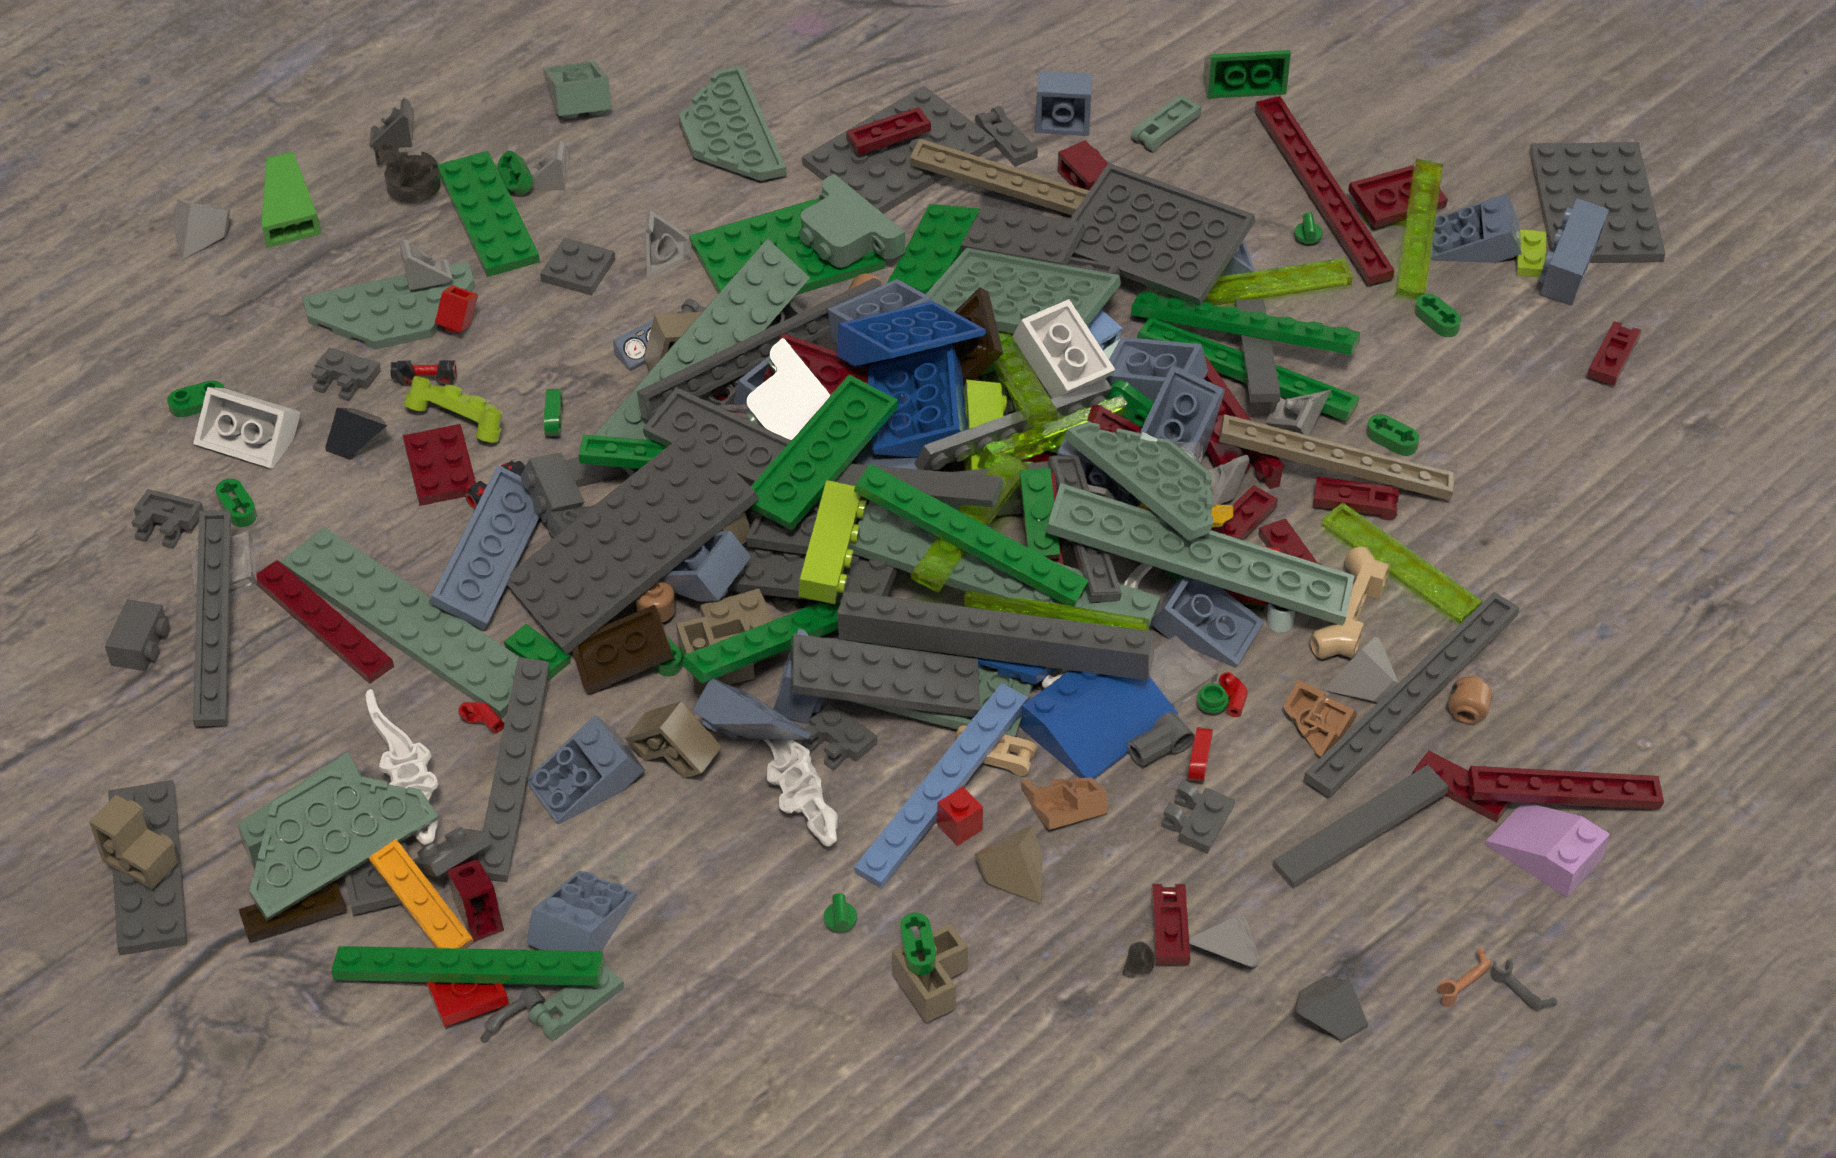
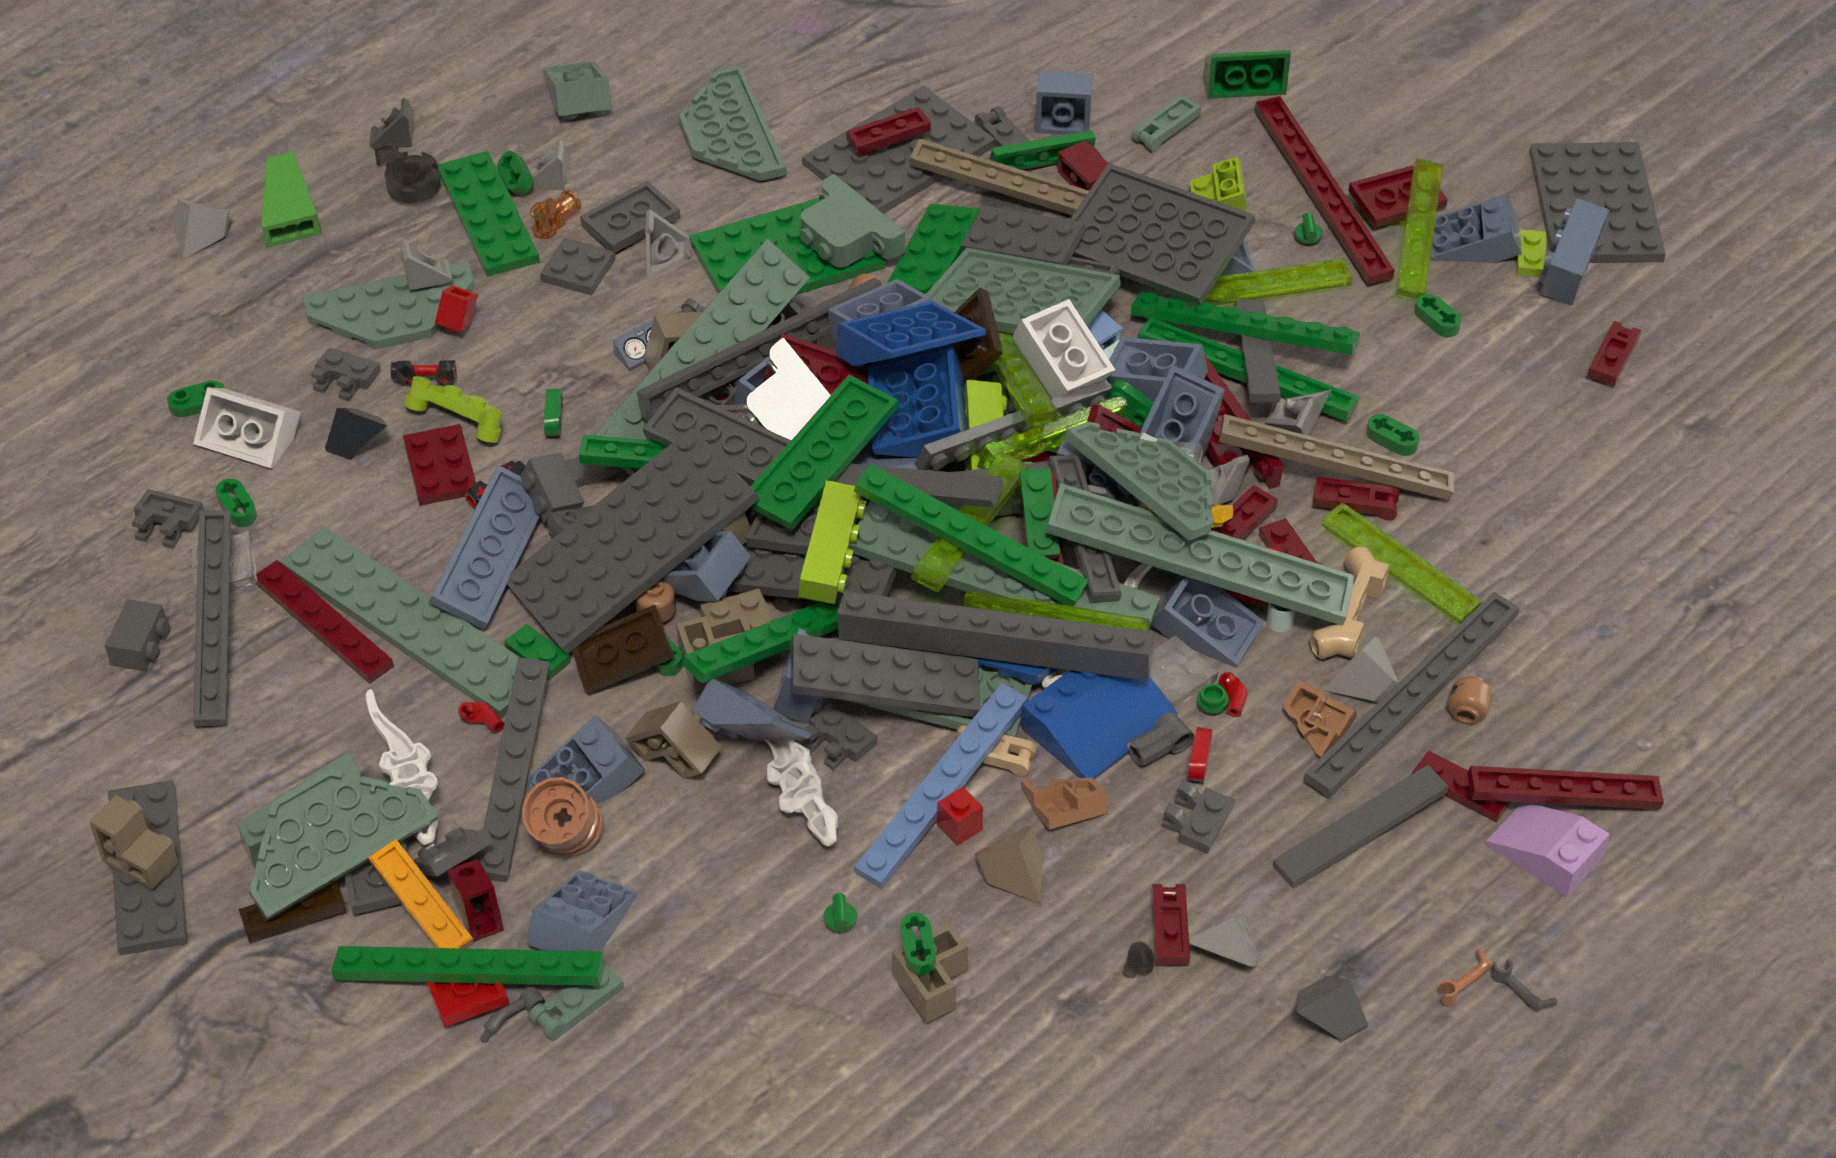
none -> nougat wheel [522,777,603,857]
none -> clear orange connector [530,189,581,239]
none -> dark grey plate [580,181,680,252]
none -> green plate [990,130,1096,170]
none -> lime brick [1190,156,1247,211]

